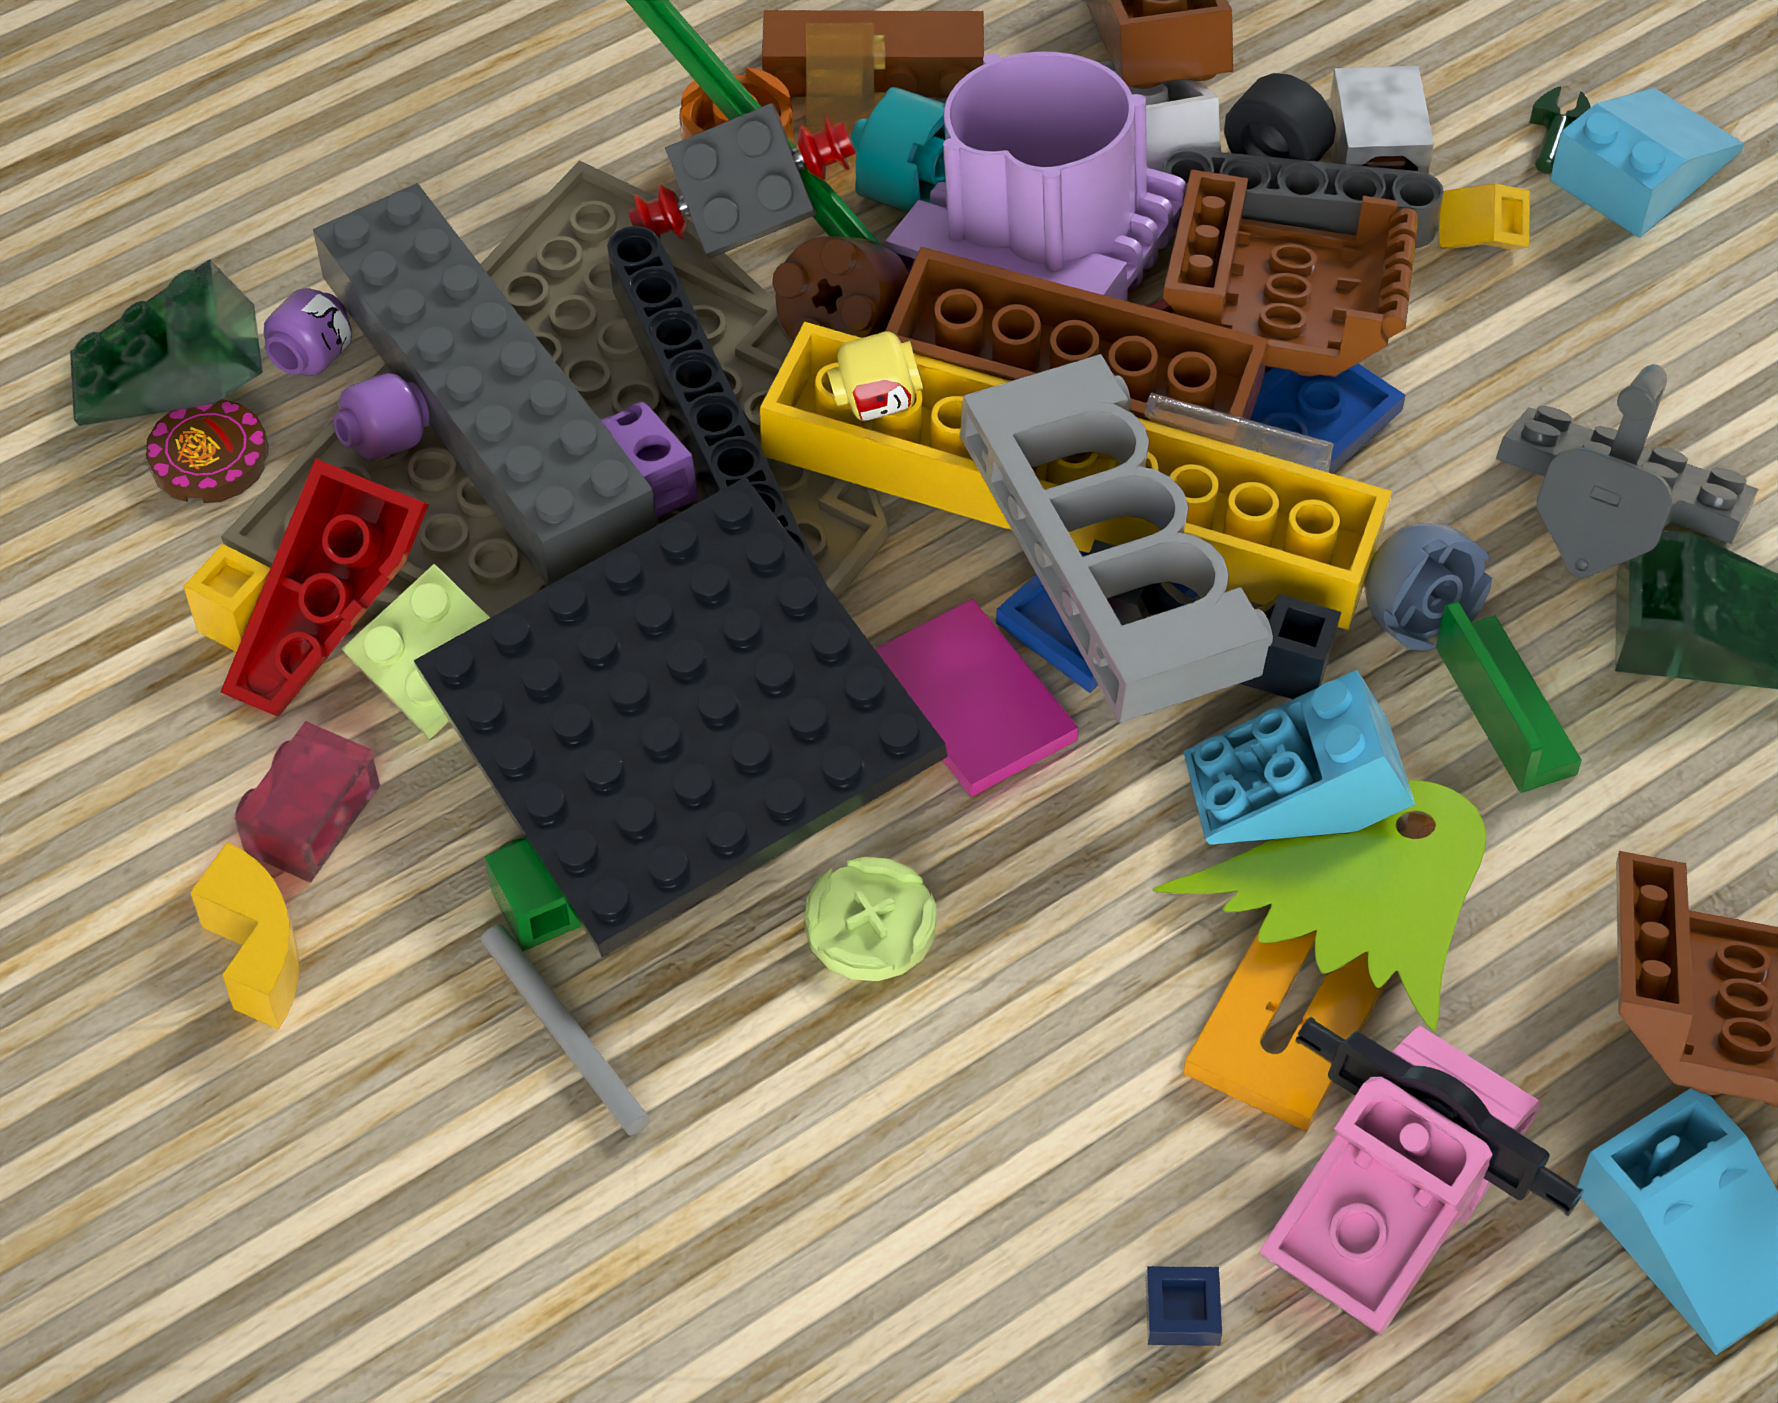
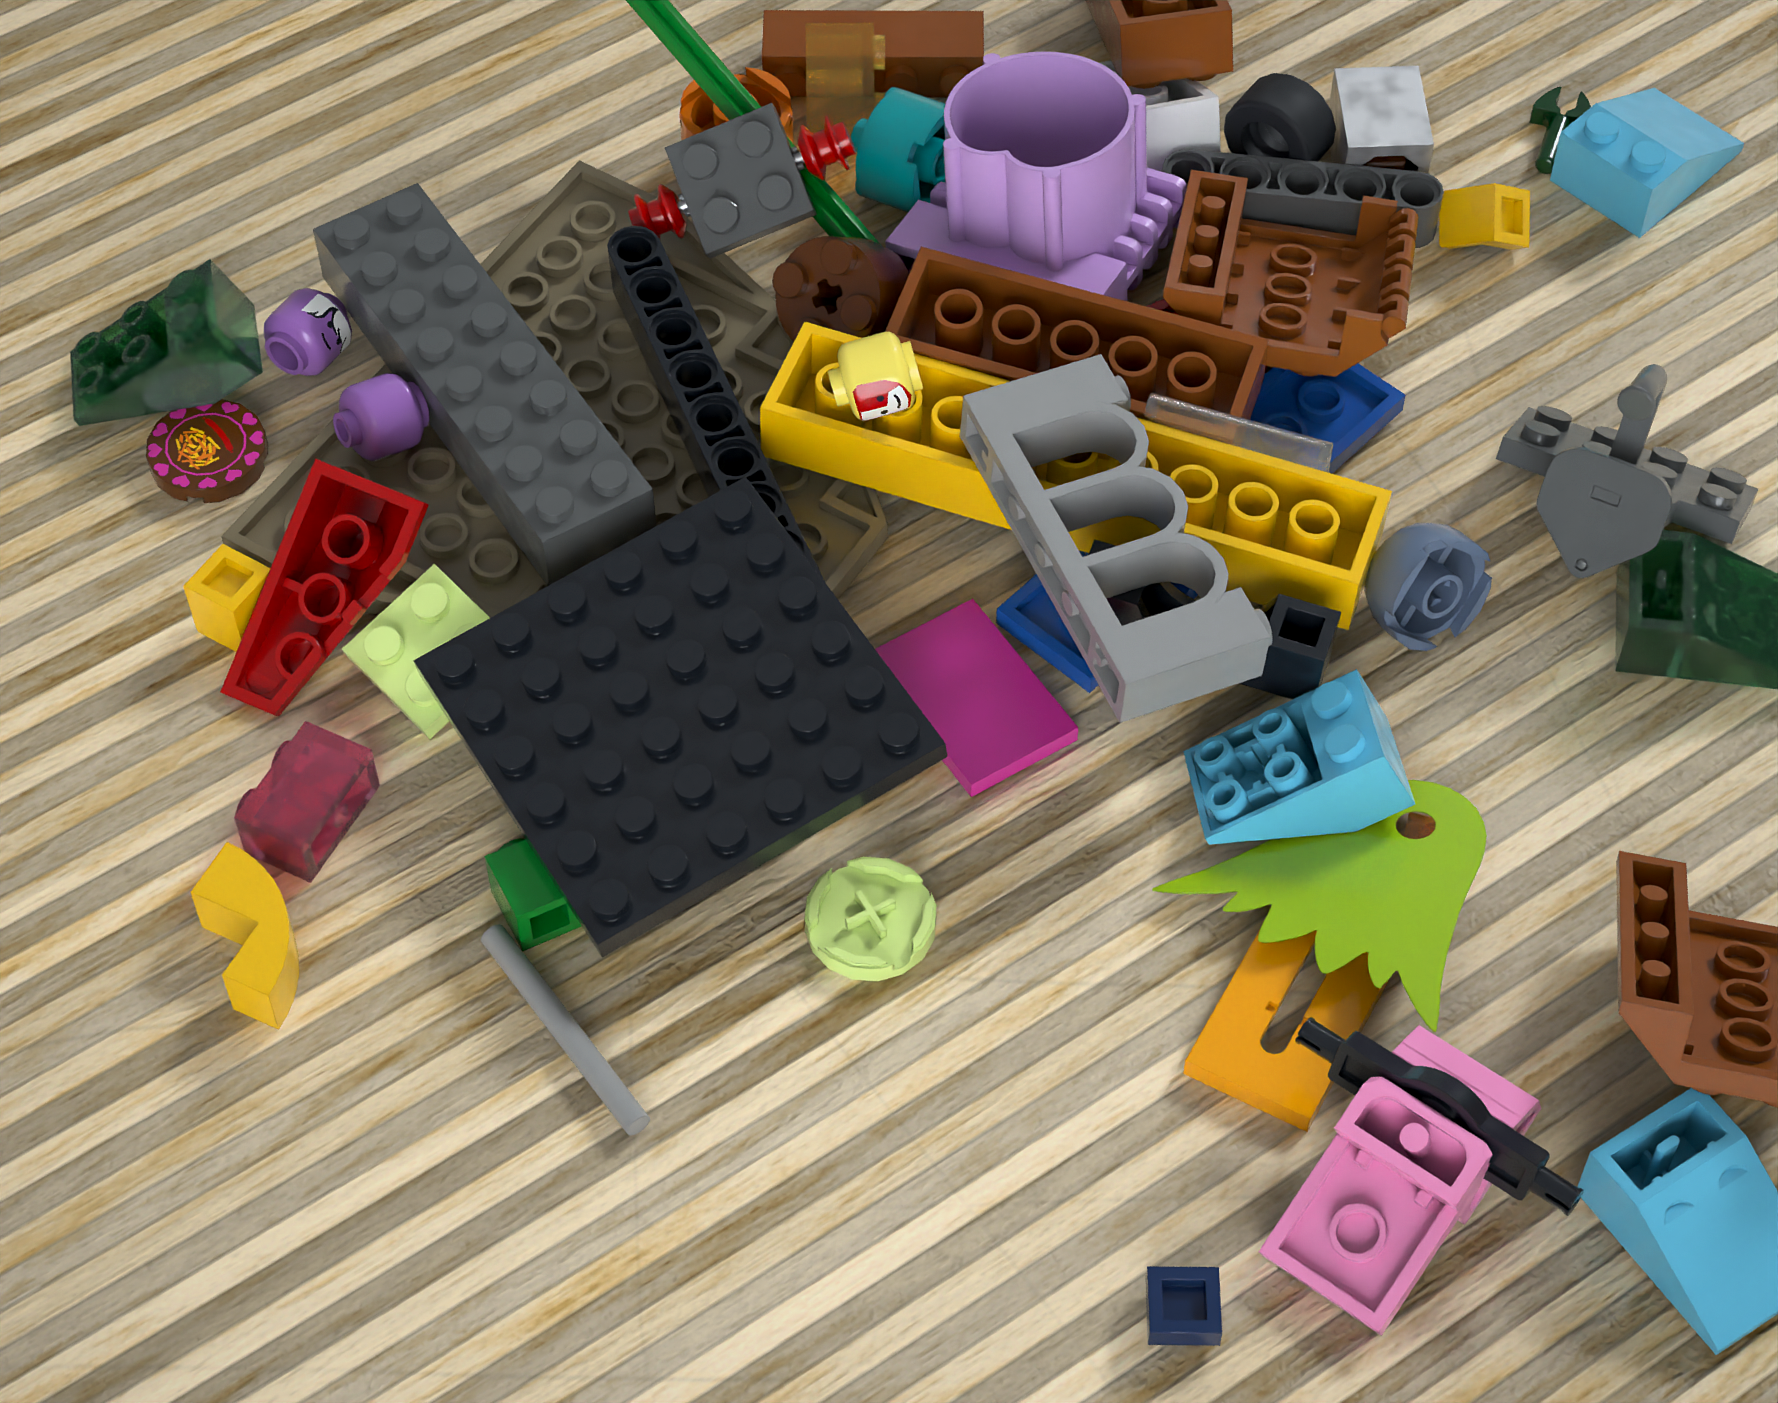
medium lavender leg [600,402,699,518] -> none
green panel [1436,601,1582,793] -> none

